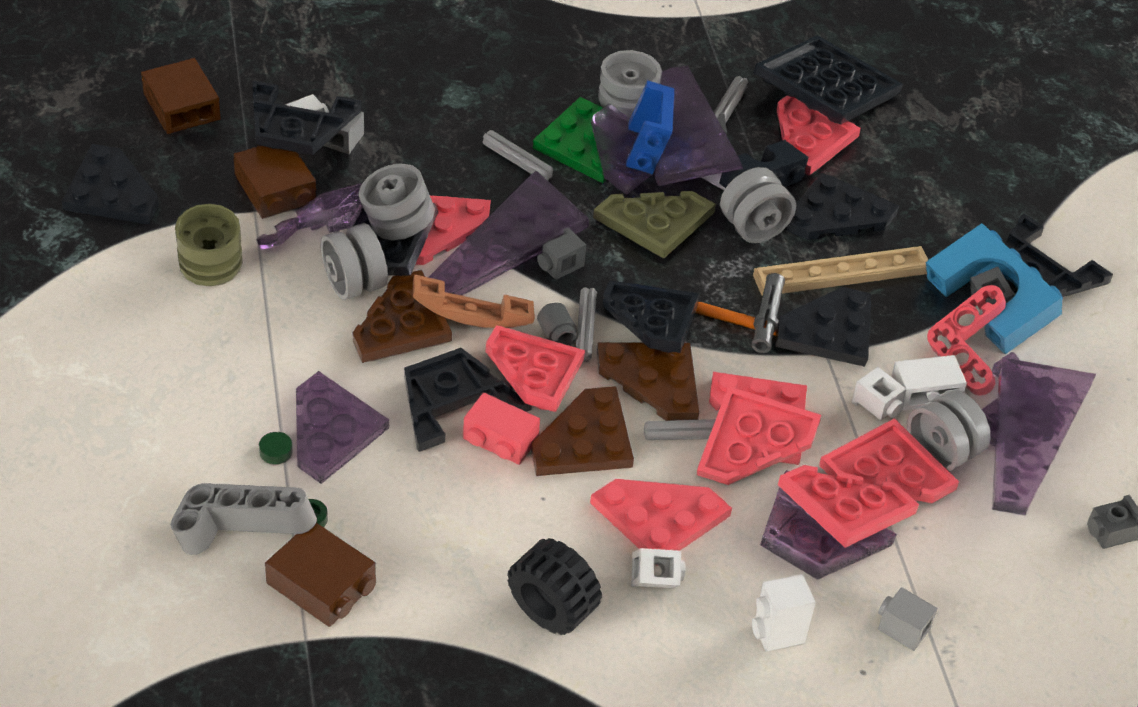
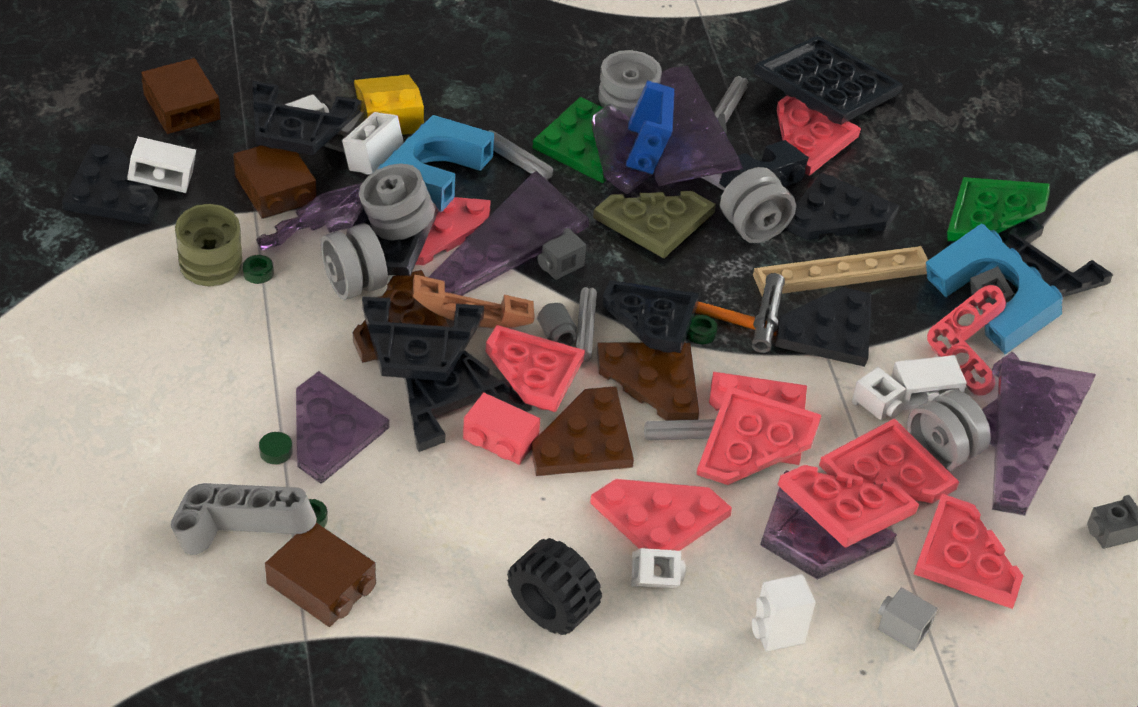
none -> white brick [127,137,196,193]
none -> dark green tile [243,255,274,284]
none -> white brick [342,112,404,175]
none -> yellow slope [354,75,424,134]
none -> black wing [362,296,484,381]
none -> dark azure arch [377,115,494,212]
none -> dark green tile [687,315,718,345]
none -> coral plate [914,494,1023,609]
none -> green plate [947,177,1050,241]

